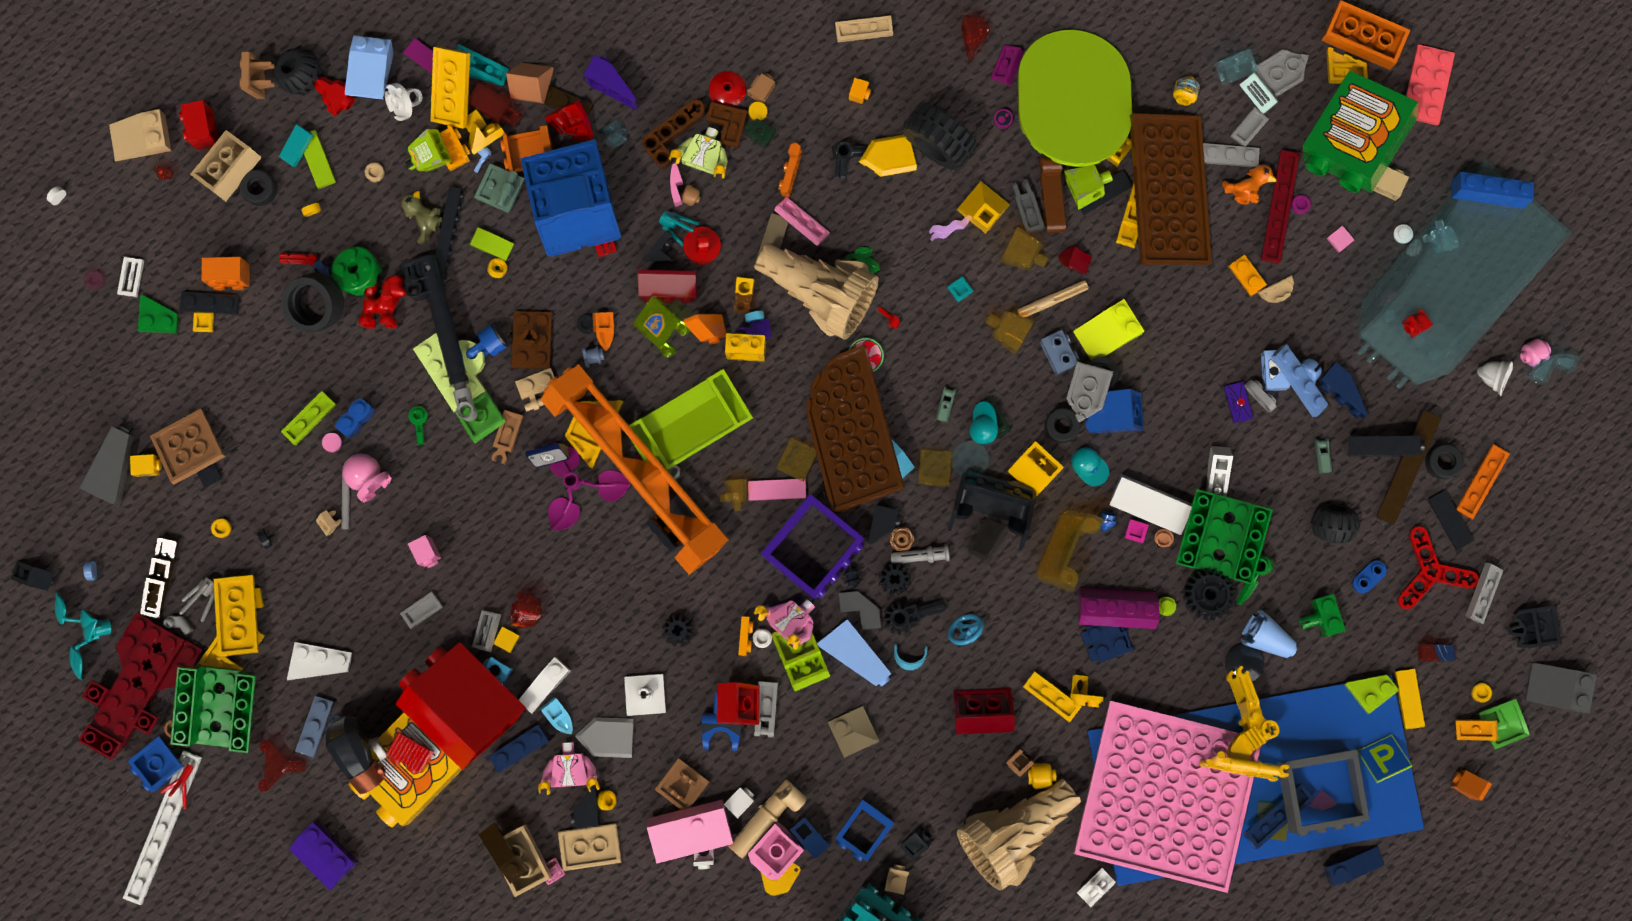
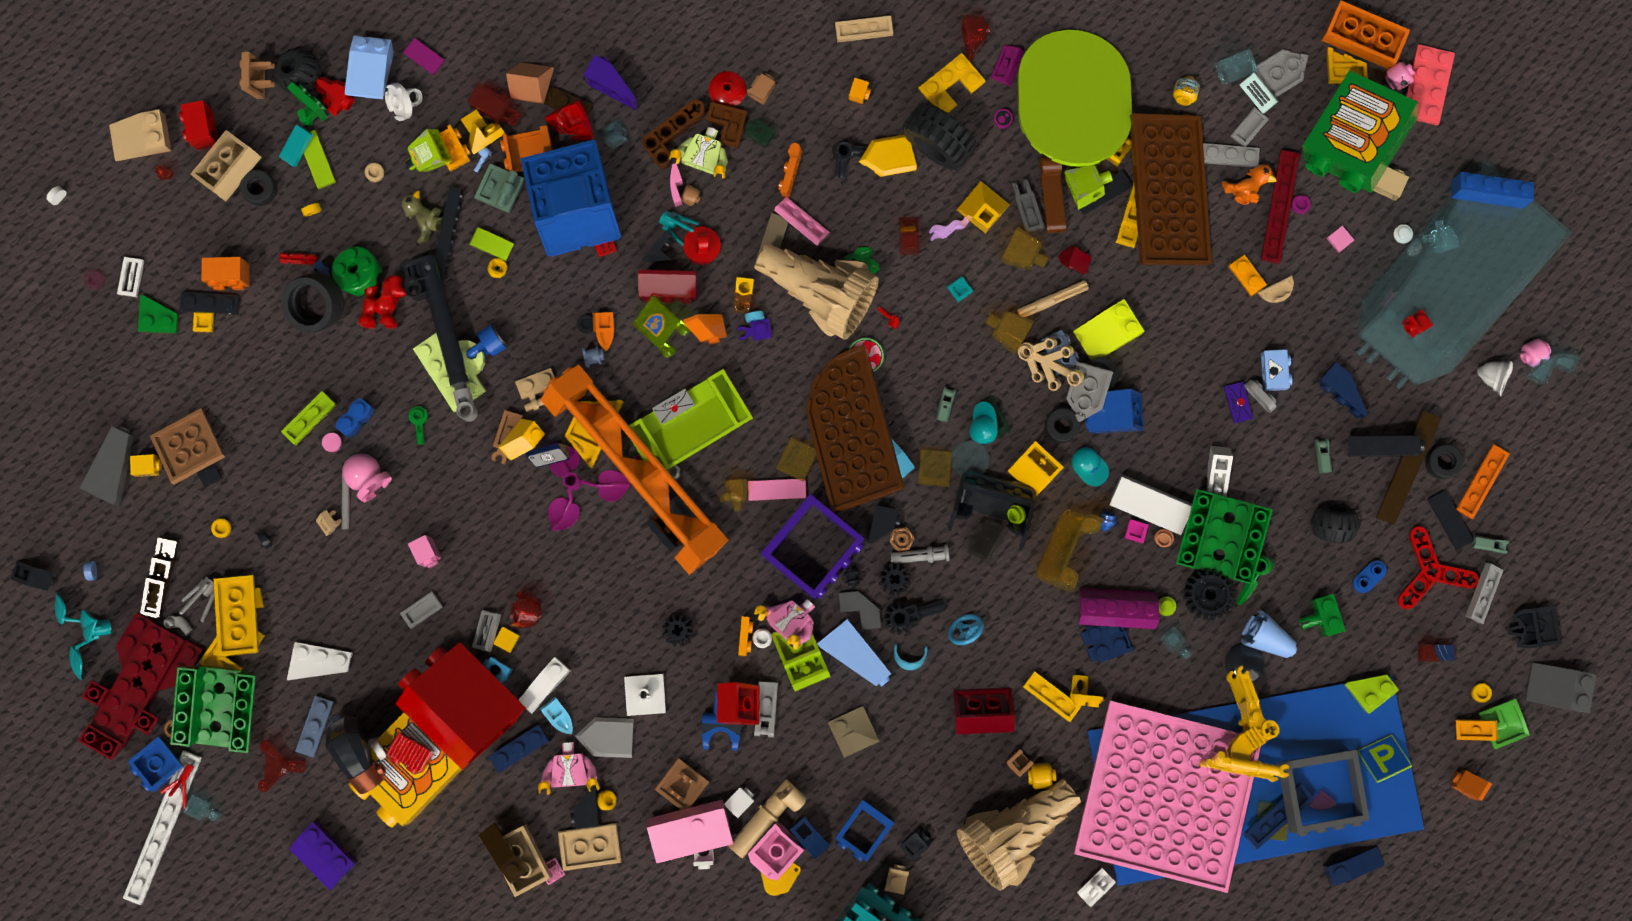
yellow plate [431,46,470,129] -> none
teal slope [453,44,509,86] -> none
bright green plate [455,391,507,443] -> none
reddish brown plate [511,311,553,369] -> none
yellow window [725,333,766,362] -> none
yellow tile [749,102,767,122] -> none
medium blue plate [1271,344,1328,417] -> none
yellow tile [1395,669,1425,730] -> none
none -> clear light blue plate [183,795,222,821]
none -> green plate [287,82,328,126]
none -> yellow slope [498,419,545,460]
none -> light grey tile [652,389,695,425]
none -> clear red slope [899,217,920,255]
none -> yellow plate [918,53,986,113]
none -> lime plate [1007,504,1026,524]
none -> tan plant [1018,337,1084,391]
none -> clear light blue plate [1159,626,1192,660]
none -> bright pink head [1385,62,1415,90]
none -> sand green bar [1472,535,1509,554]

